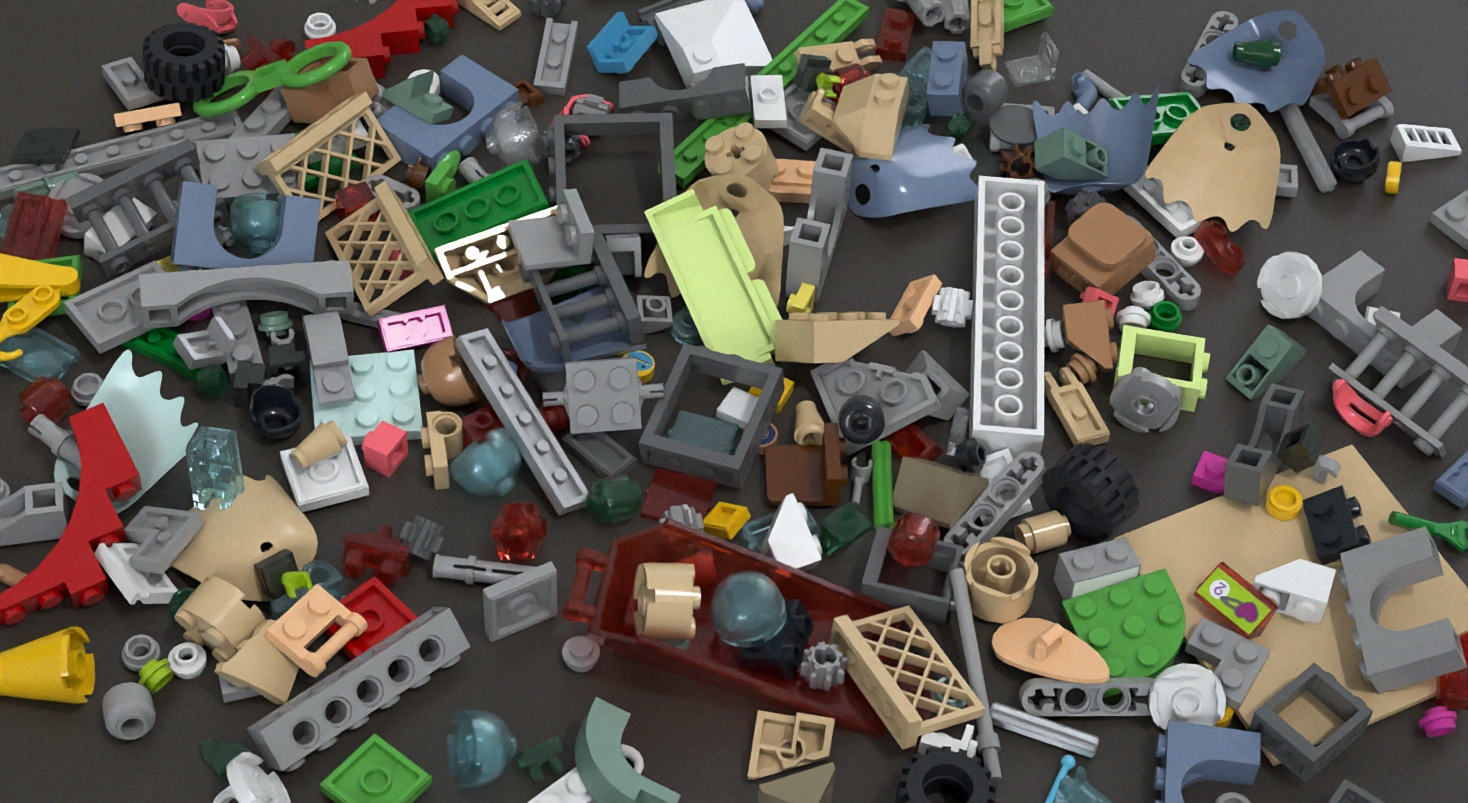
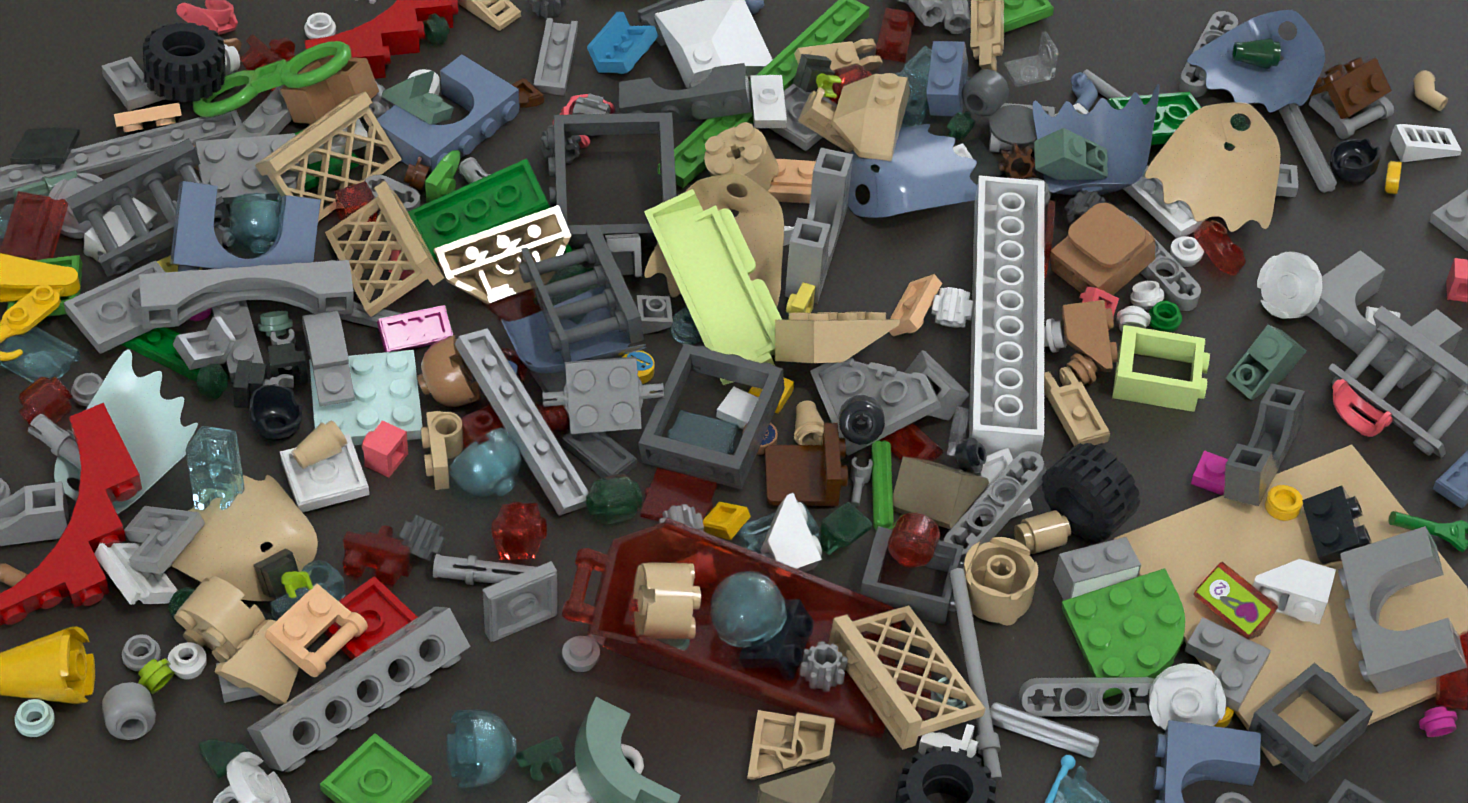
clear cylinder [486,101,544,166] -> none
light grey bracket [508,189,595,270] -> none
light nougat shield [992,618,1110,684] -> none
light grey plate [1110,367,1182,433] -> none
pearl dark grey piece [1277,422,1341,484] -> none
none -> light aqua plate [15,699,55,737]
none -> tan arm [1414,70,1448,111]

